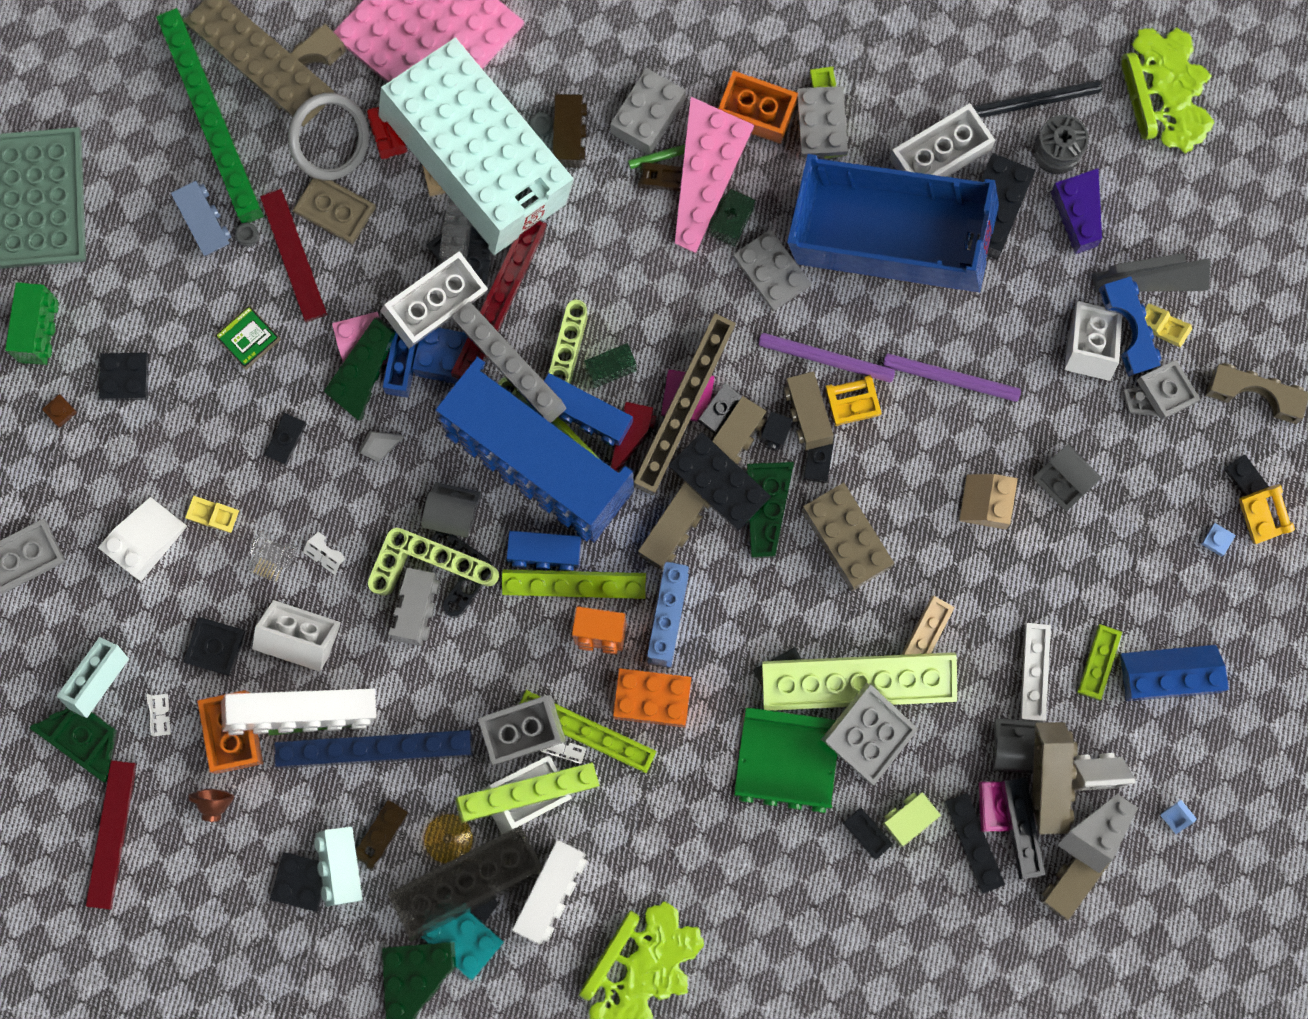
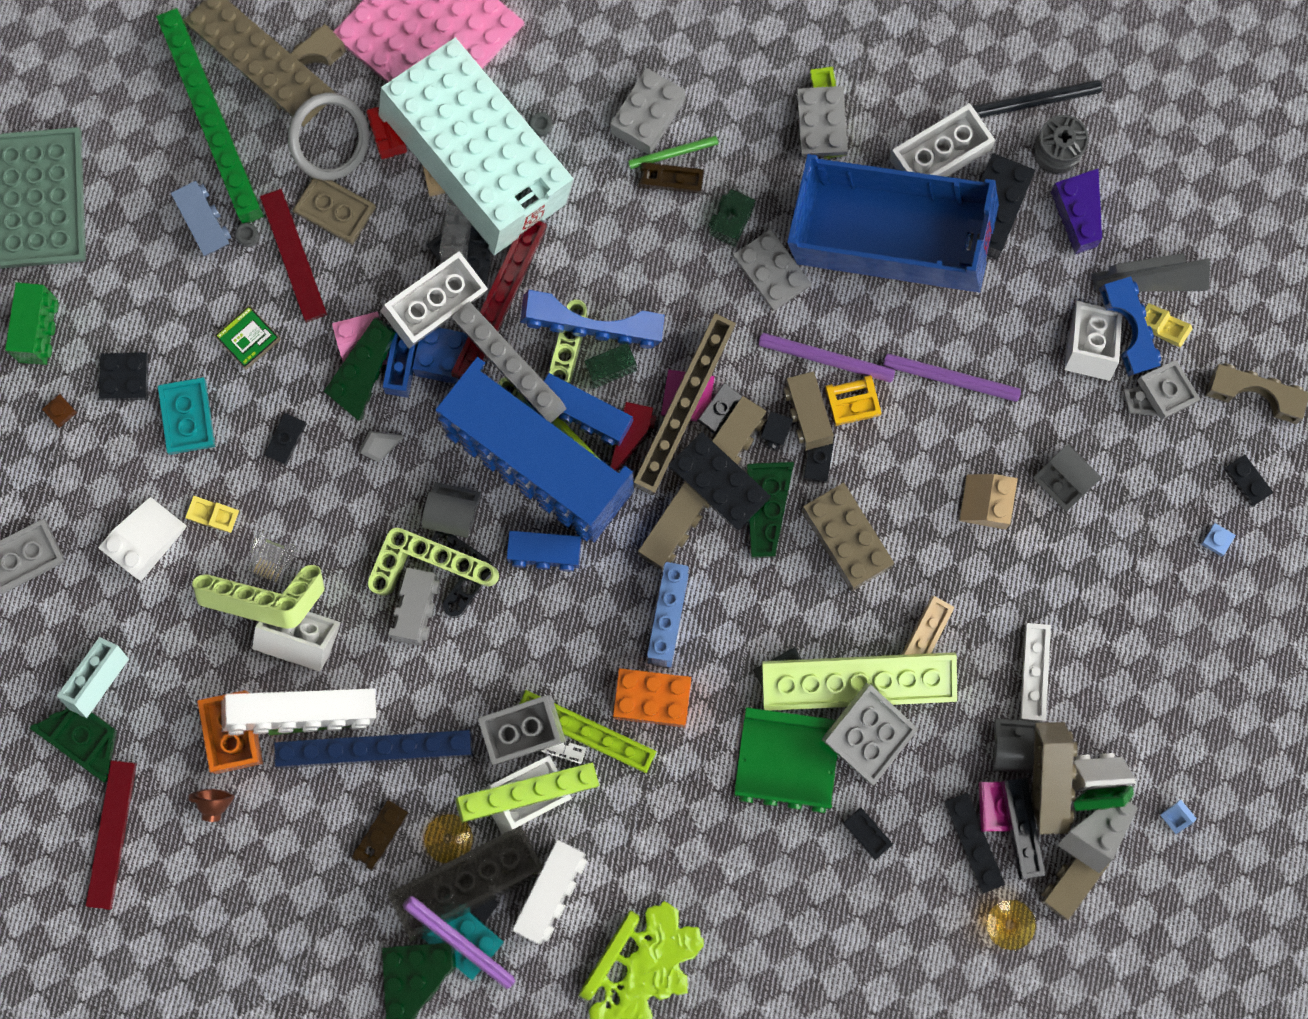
white piece [147,694,171,736] -> none
black plate [183,617,246,677] -> none
black plate [269,852,323,912] -> none
white piece [303,532,345,575] -> none
light aqua brick [314,827,362,907] -> none
lime plate [502,569,646,599] -> none
dark brown brick [553,94,588,168] -> none
orange brick [572,607,627,655] -> none
bright pink wing [675,97,754,253] -> none
orange brick [718,70,798,144] -> none
yellowish green brick [882,792,941,847] -> none
lime tile [1077,624,1122,701] -> none
blue slope [1120,645,1229,701] -> none
lime plant [1121,28,1215,153] -> none
yellow plate [1238,484,1295,544] -> none
none -> teal plate [158,377,216,455]
none -> yellowish green beam [192,565,325,629]
none -> medium lavender axle [403,897,515,989]
none -> arch [520,290,665,349]
none -> clear yellow dish [986,900,1036,950]
none -> green plate [1074,785,1134,811]

